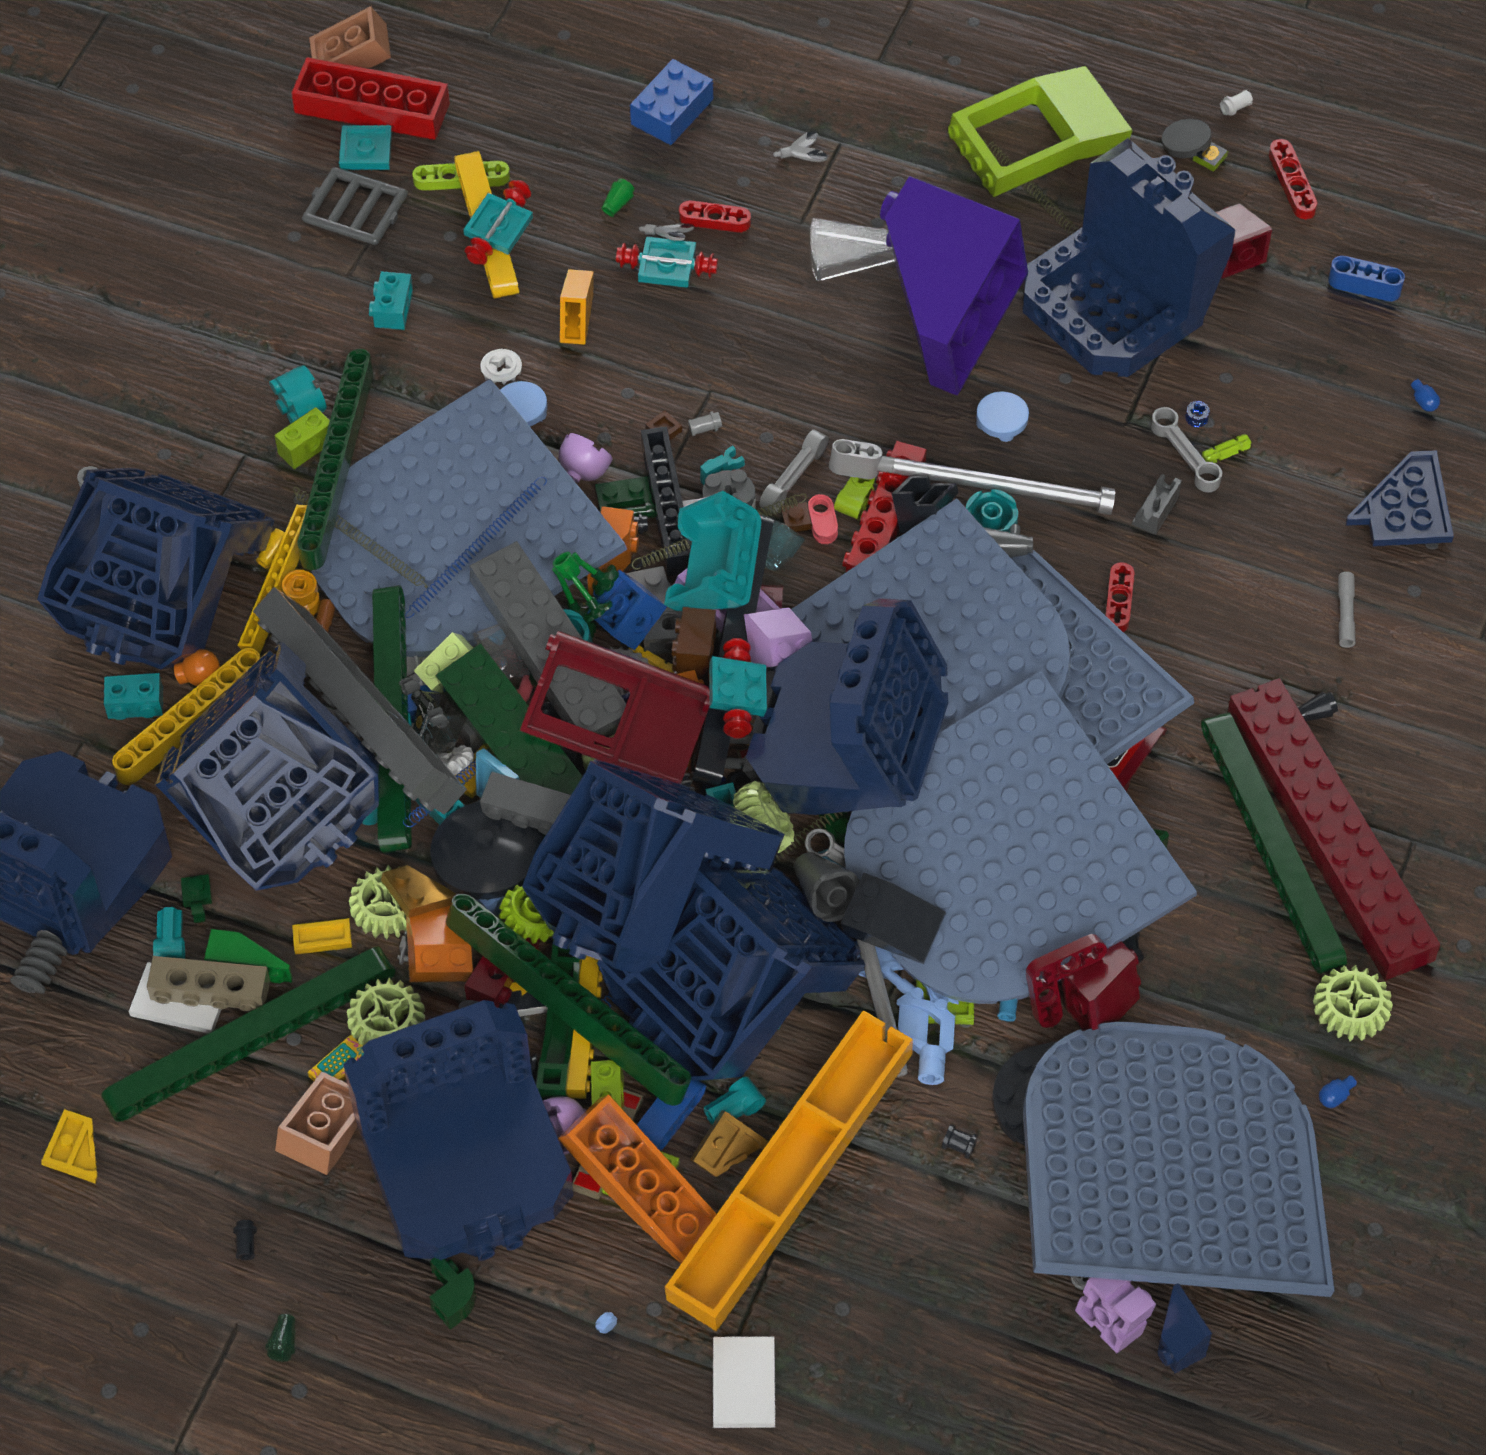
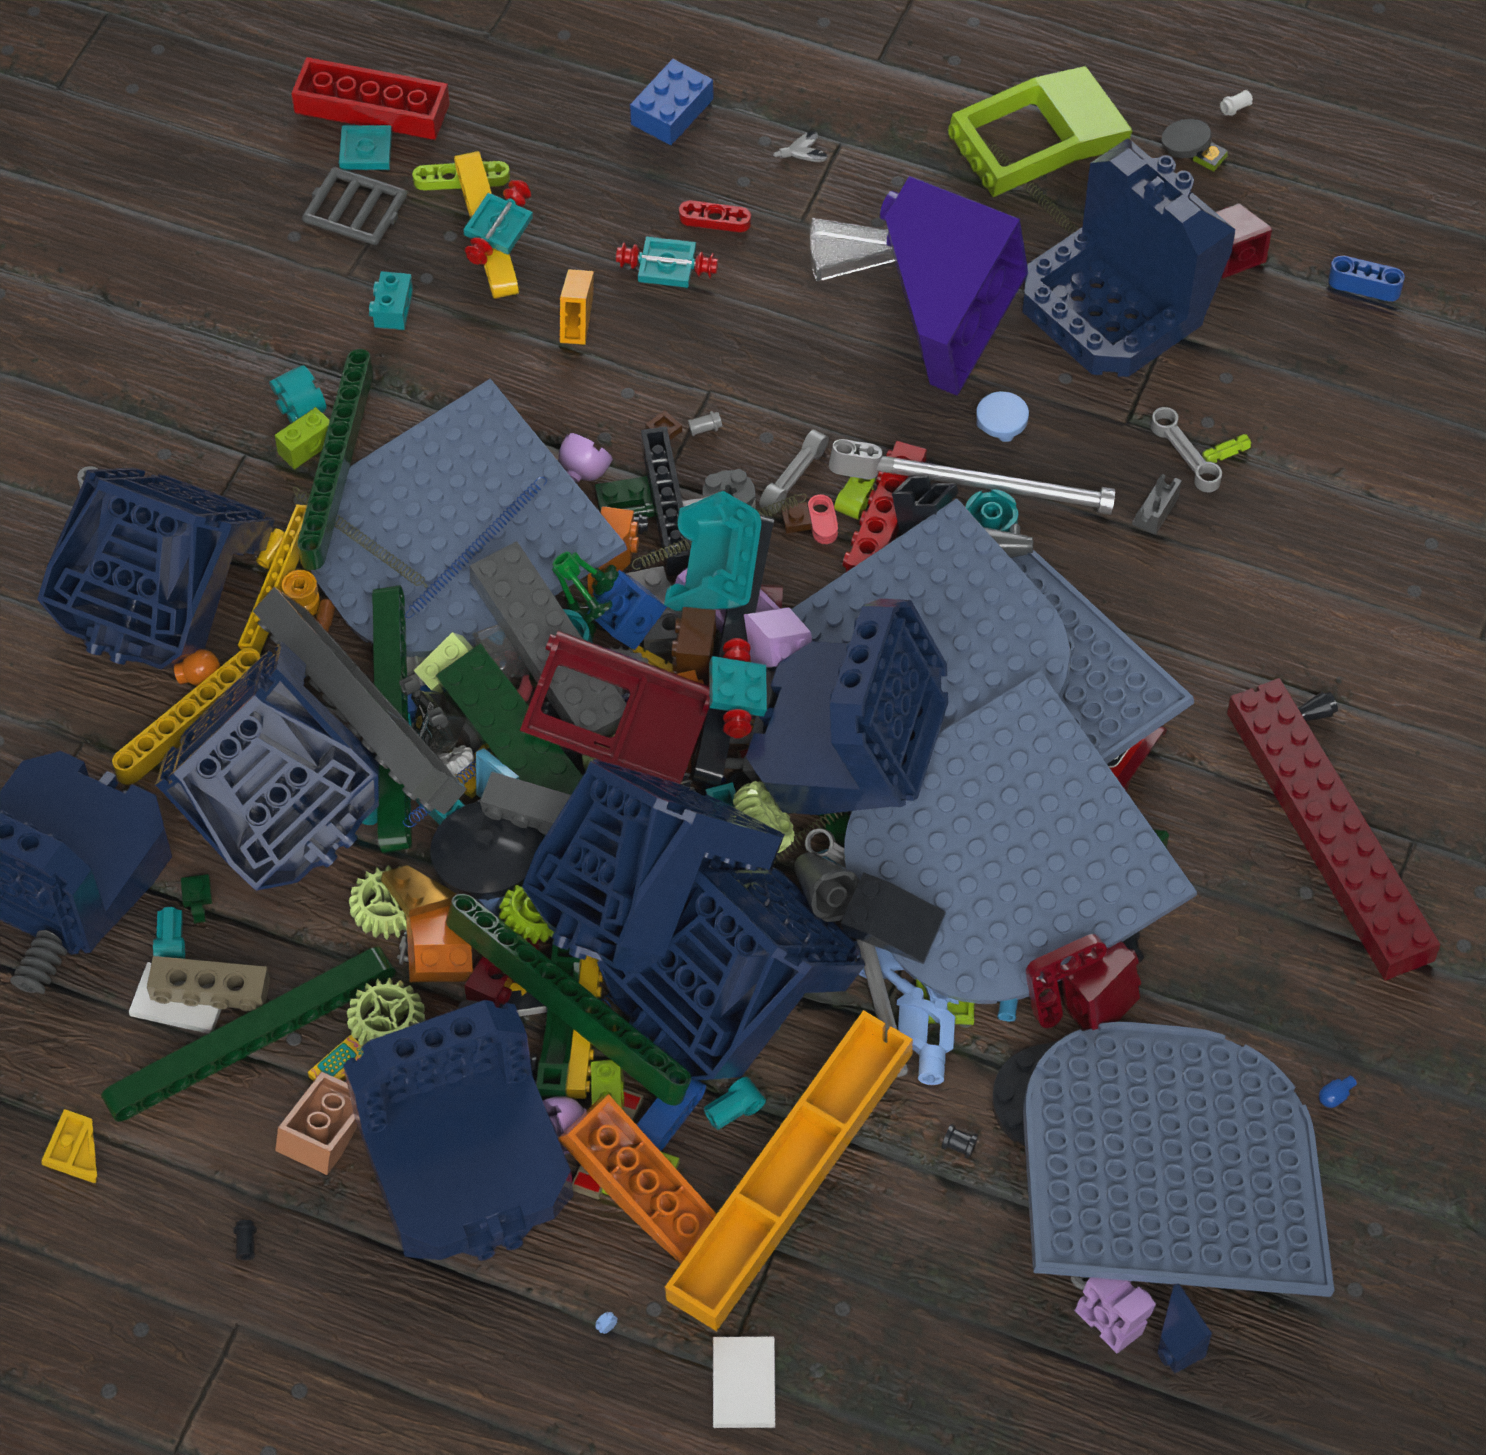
teal brick [104,673,163,720] -> none
green slope [204,929,293,983] -> none
clear green cone [265,1314,296,1362] -> none
yellow tile [292,918,352,955] -> none
nougat slope [310,6,391,68] -> none
dark green brick [429,1258,476,1330] -> none
white gear [481,349,522,385] -> none
light blue tile [500,381,547,426] -> none
green cone [601,178,635,217] -> none
light grey piece [639,223,694,241] -> none
pearl gold wing [690,1110,769,1177] -> none
teal plate [700,446,745,486] -> none
clear light blue brick [765,521,805,571] -> none
red beam [1105,562,1135,632] -> none
clear blue bush [1185,401,1210,427] -> none
dark green beam [1201,712,1347,974] -> none
red beam [1269,139,1317,219] -> none
yellowish green gear [1313,965,1393,1041] -> none
light grey piece [1338,572,1355,648] -> none
dark blue wing [1346,450,1454,546] -> none
blue cylinder [1411,379,1440,412] -> none

